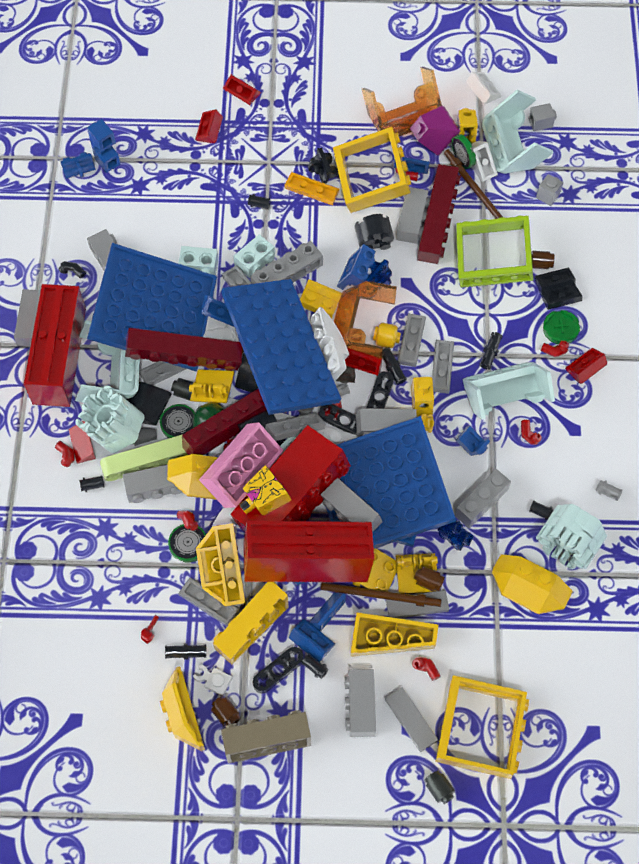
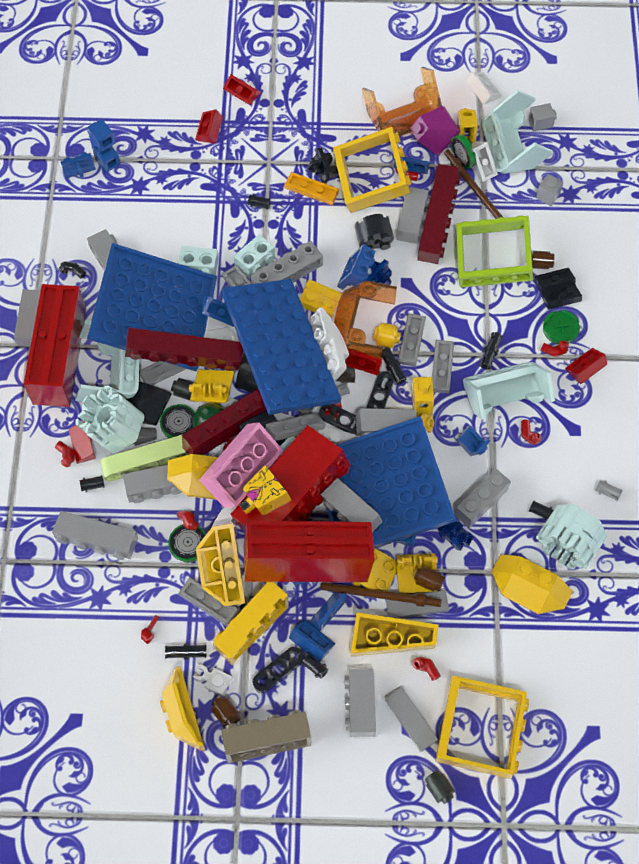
none -> light grey brick [52,511,138,560]

